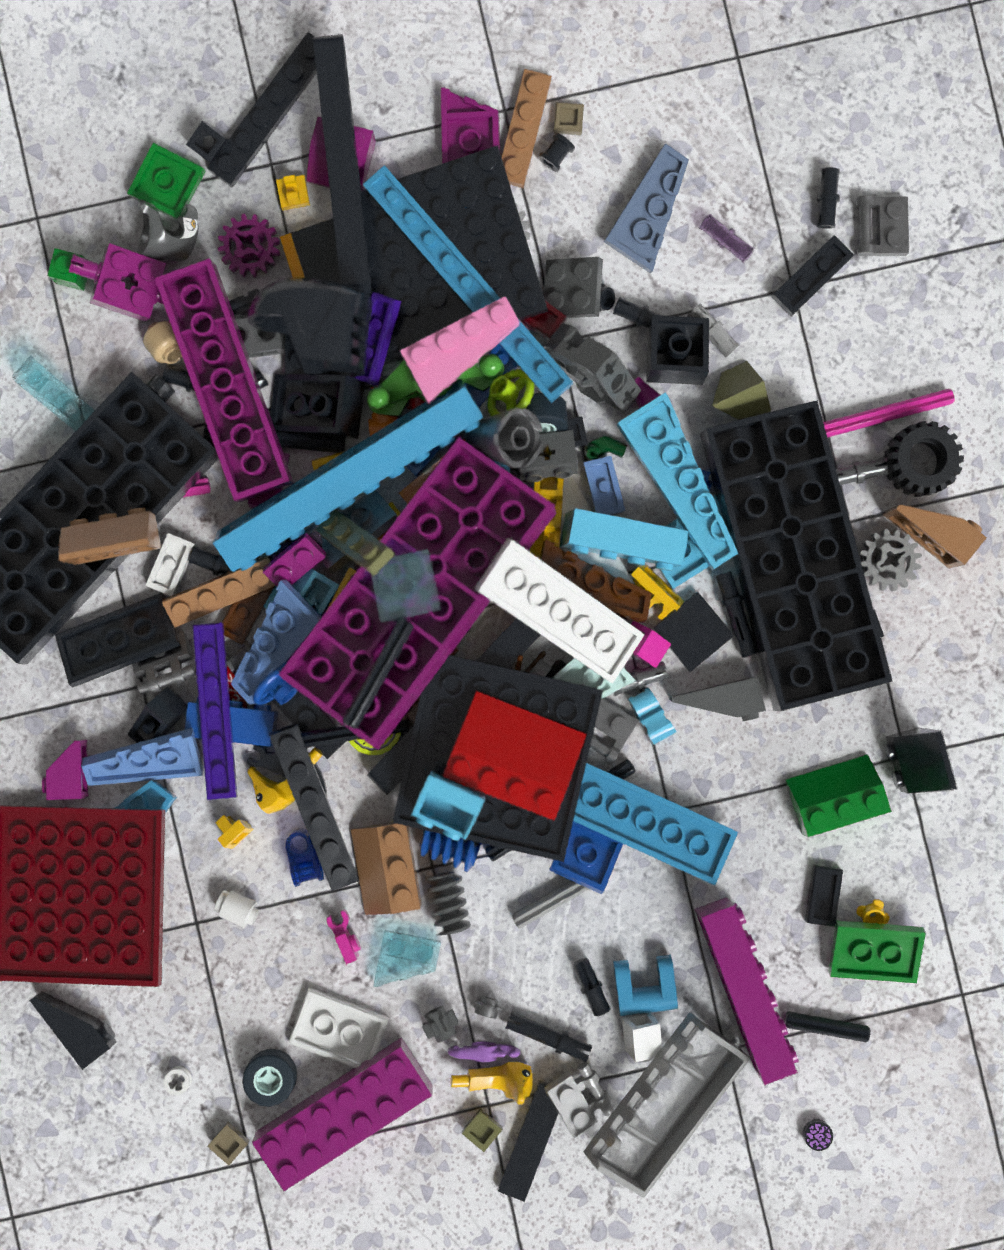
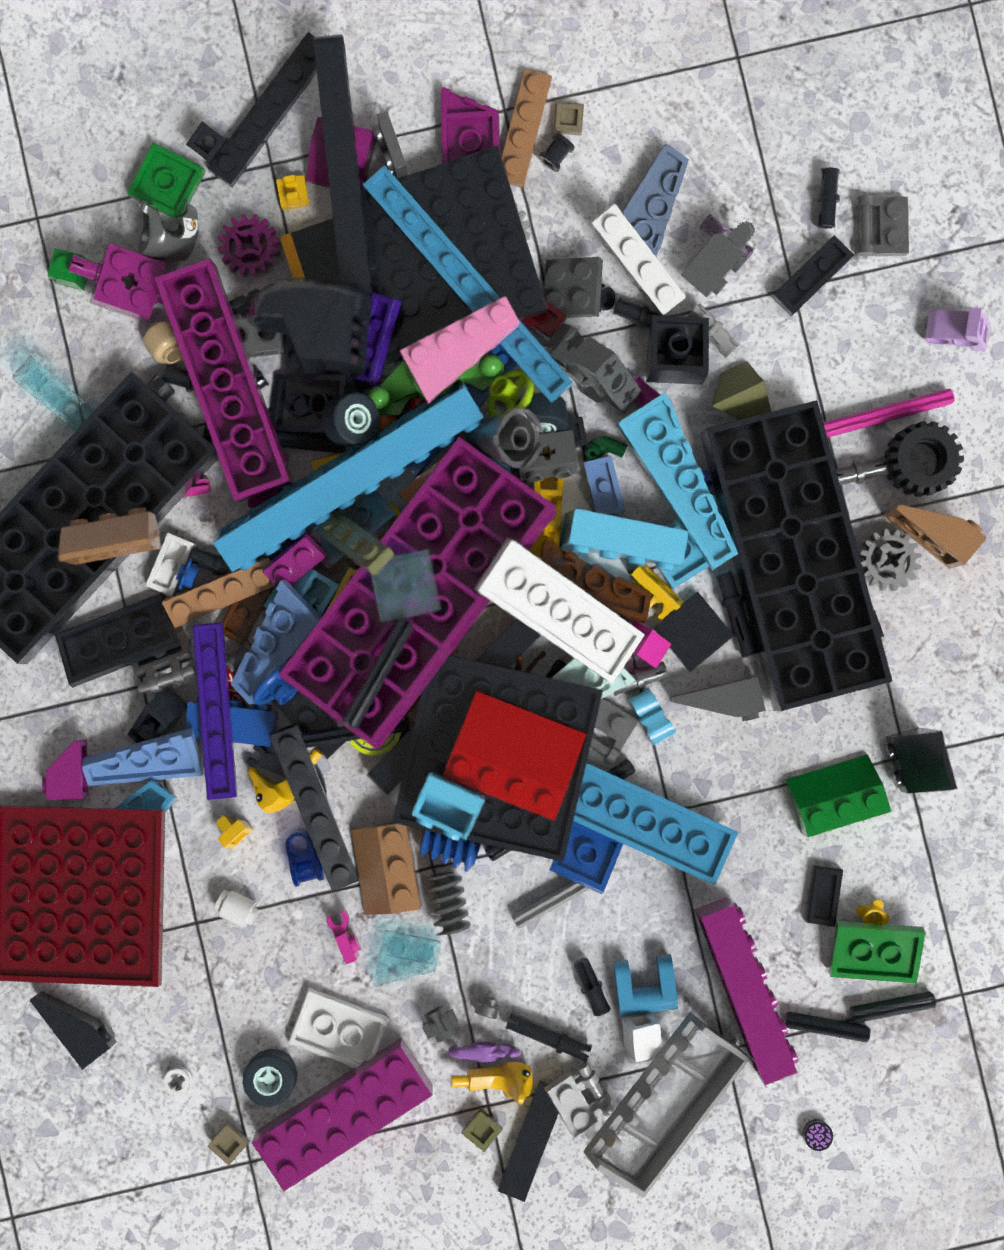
none -> blue plate [176,558,199,590]
none -> black wheel [322,392,380,447]
none -> flat silver plate [374,111,408,179]
none -> white brick [590,204,686,315]
none -> dark grey hinge [681,221,756,297]
none -> black axle [850,991,936,1023]
none -> lavender tile [925,307,990,351]

